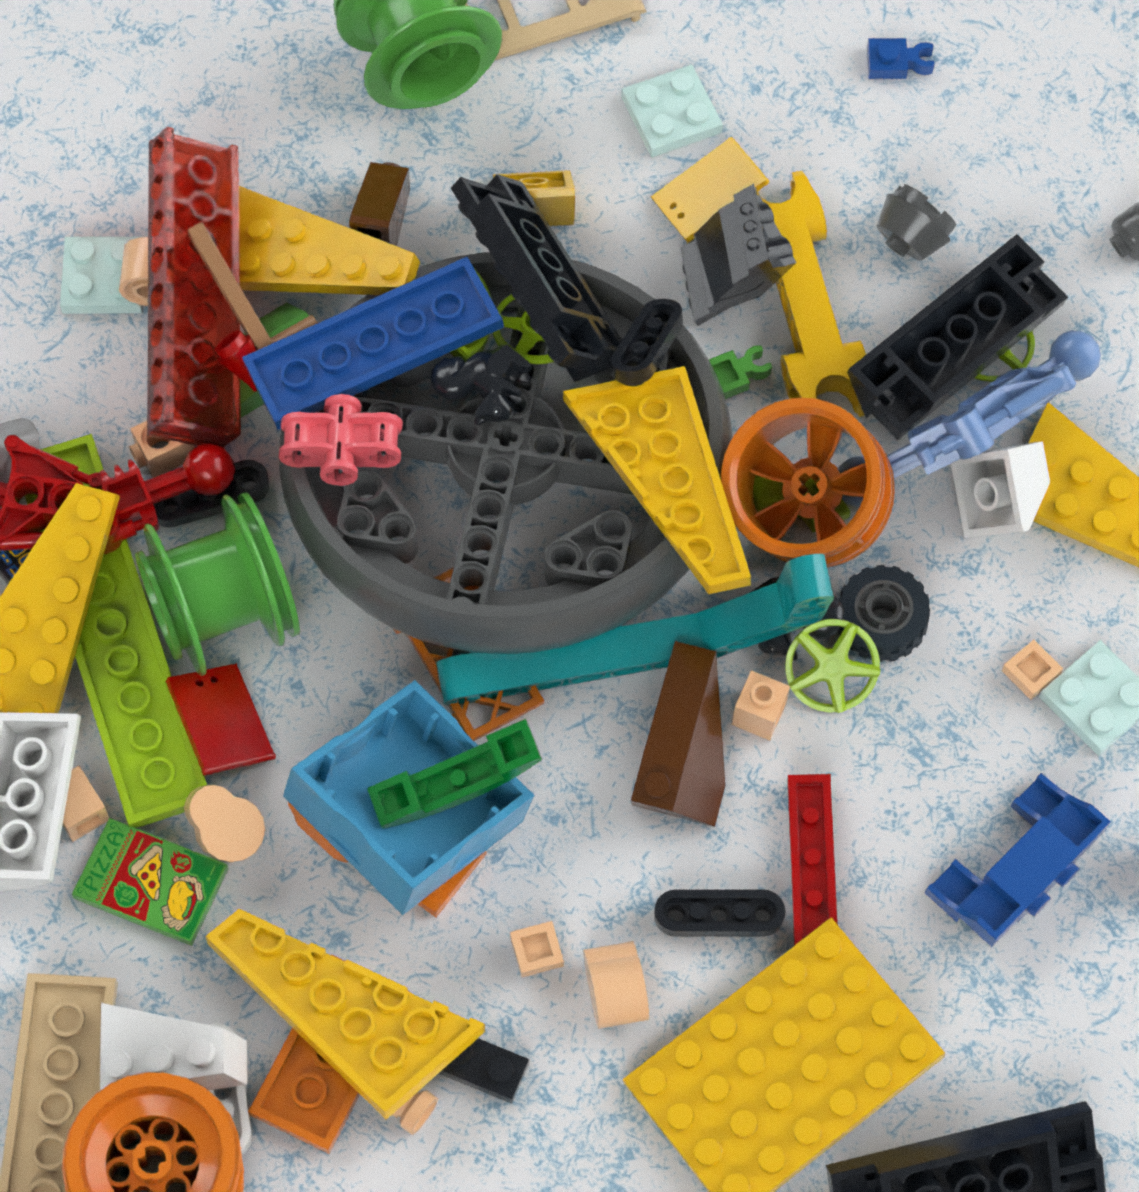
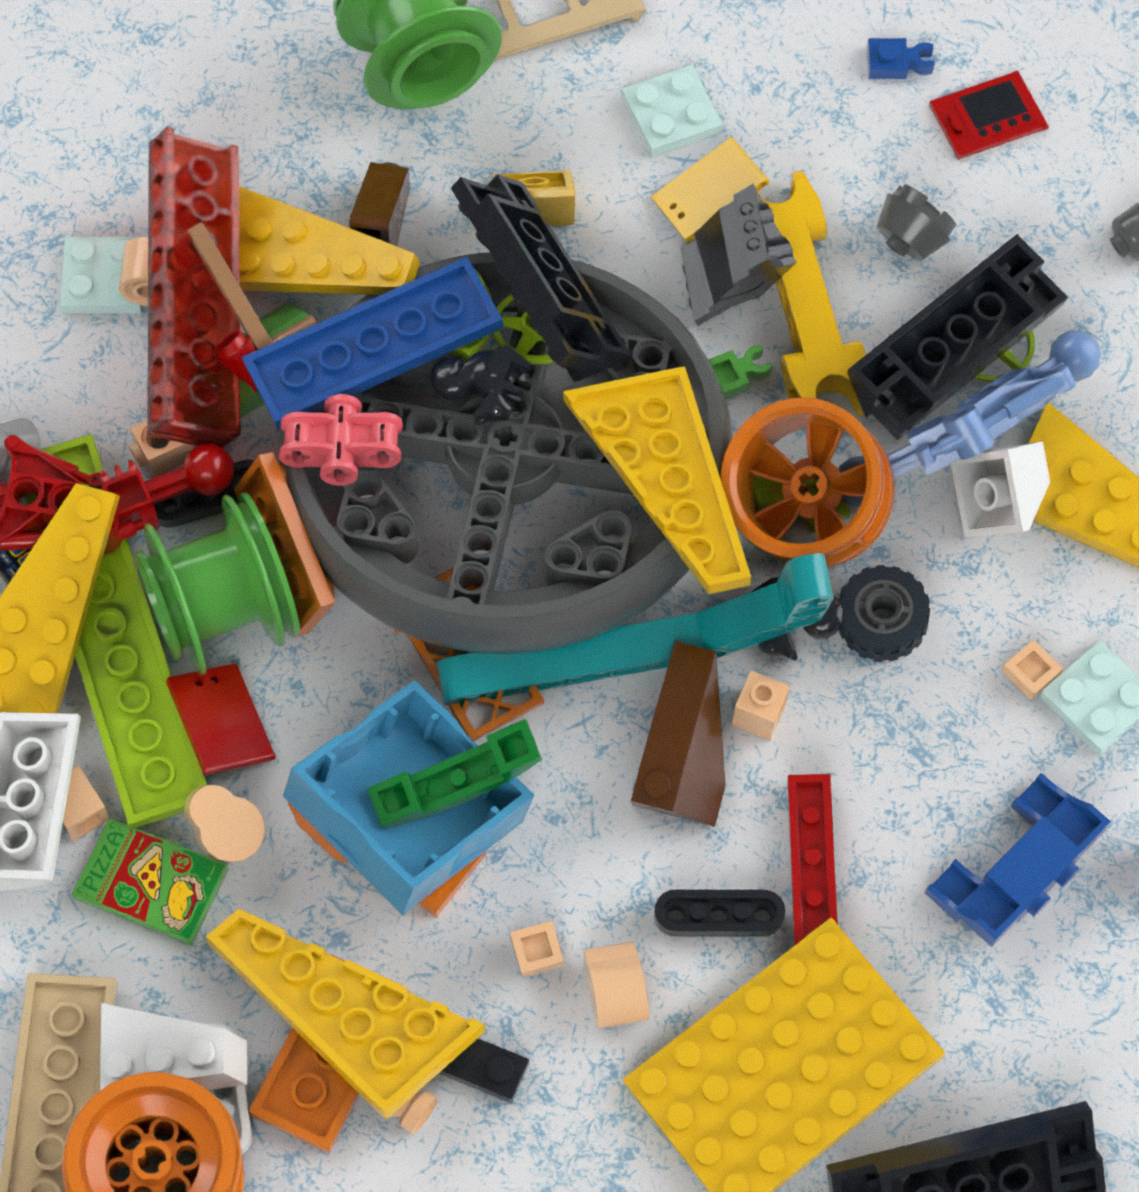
black plate [611,298,683,386] -> none
lime wheel [785,619,880,713] -> none
none -> orange plate [234,452,336,638]
none -> red container [929,71,1049,160]

